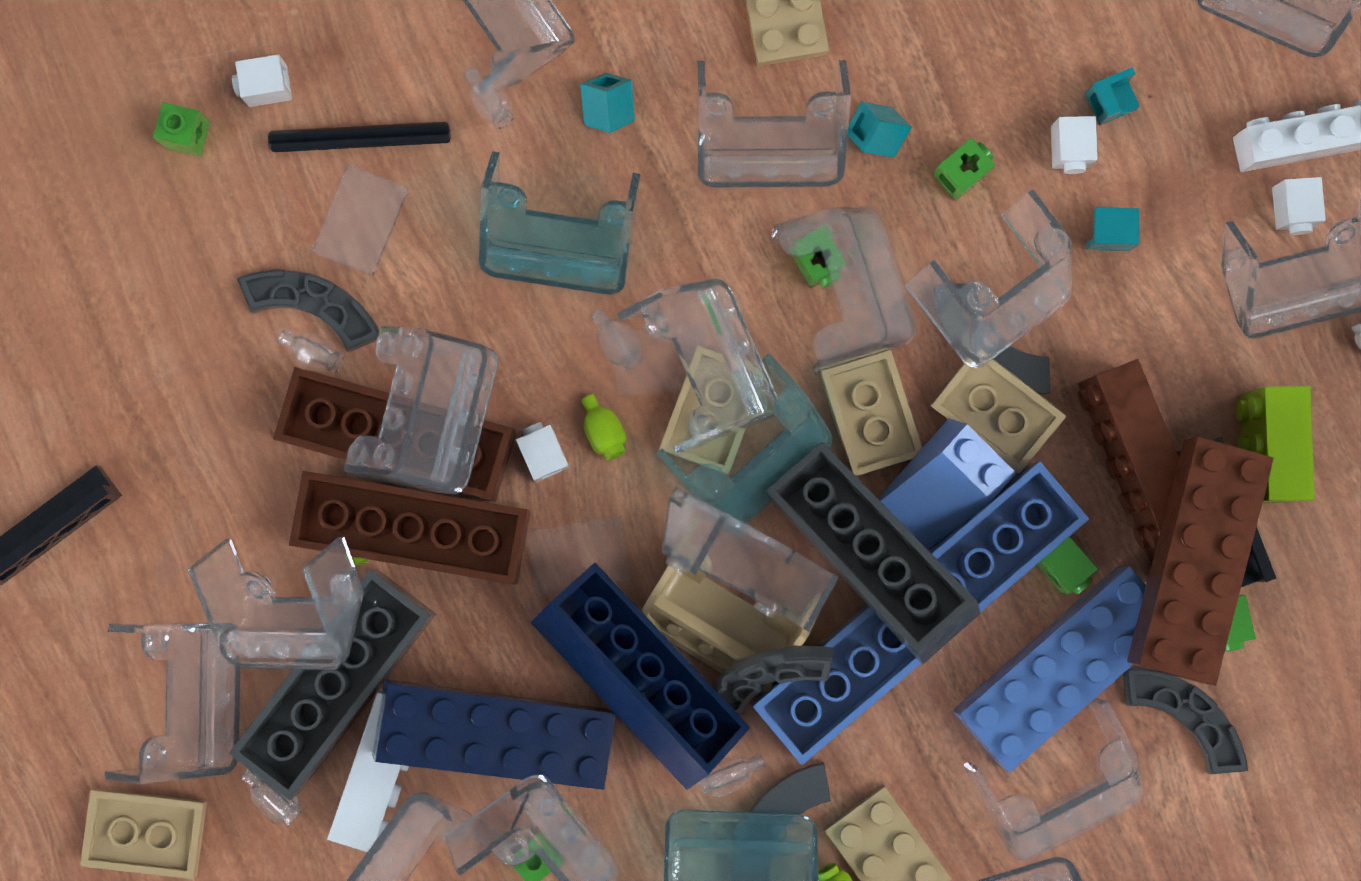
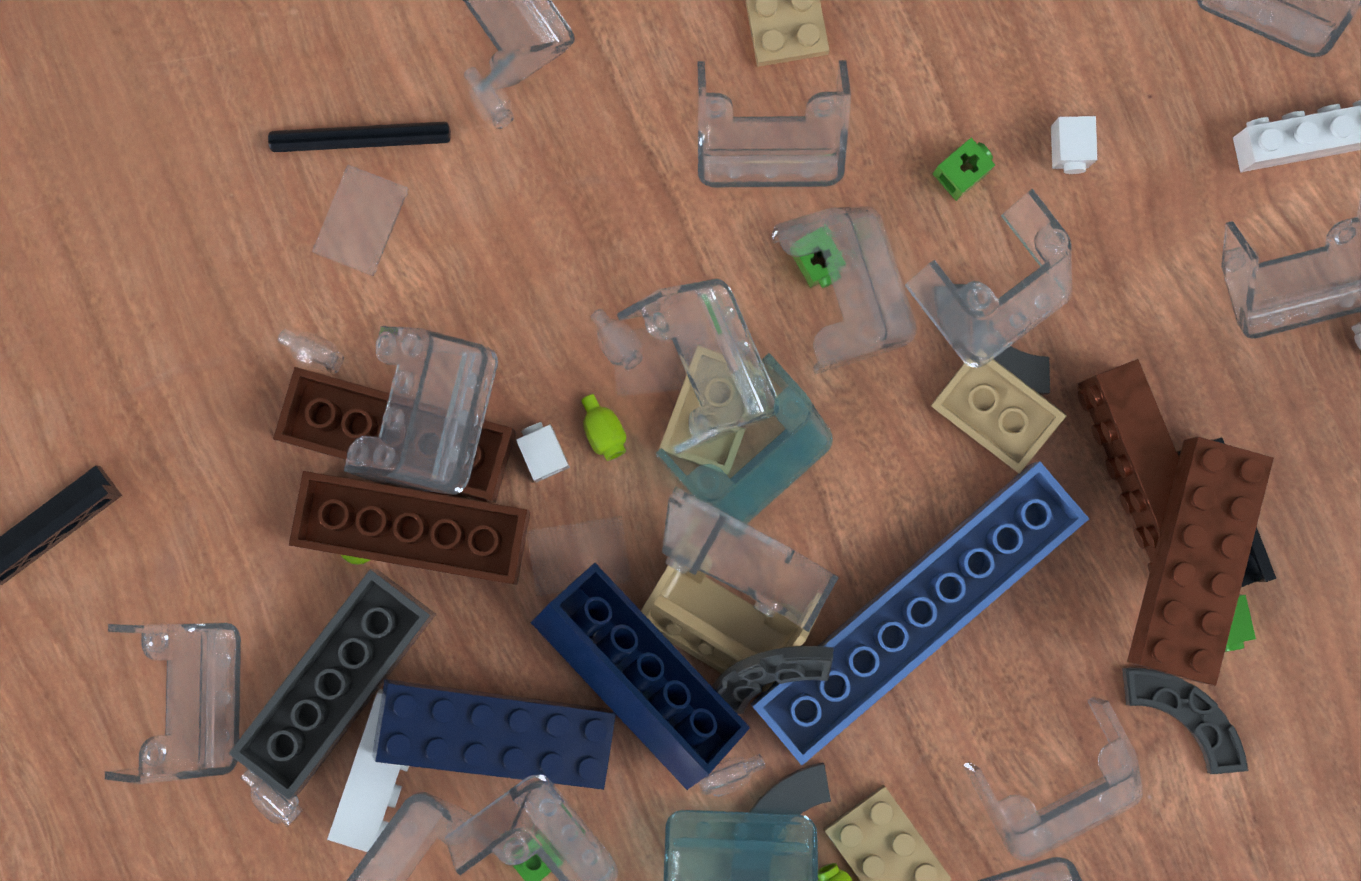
tan plate [80,788,207,879] -> none
bright green brick [153,102,210,157] -> none
clear windscreen [187,537,364,670] -> none
white brick [232,54,292,107] -> none
dark grey tile [237,270,383,352] -> none
clear light blue windscreen [479,151,640,295] -> none
teal panel [580,72,635,133] -> none
dark grey brick [766,442,980,664] -> none
tan plate [819,350,922,477] -> none
teal panel [844,101,912,157] -> none
medium blue slope [878,418,1016,550] -> none
medium blue brick [952,566,1146,773] -> none
bright green brick [1037,537,1098,594] -> none
teal panel [1085,67,1139,126] -> none
teal panel [1086,207,1139,252] -> none
lime brick [1235,386,1315,503] -> none
white brick [1272,177,1326,235] -> none

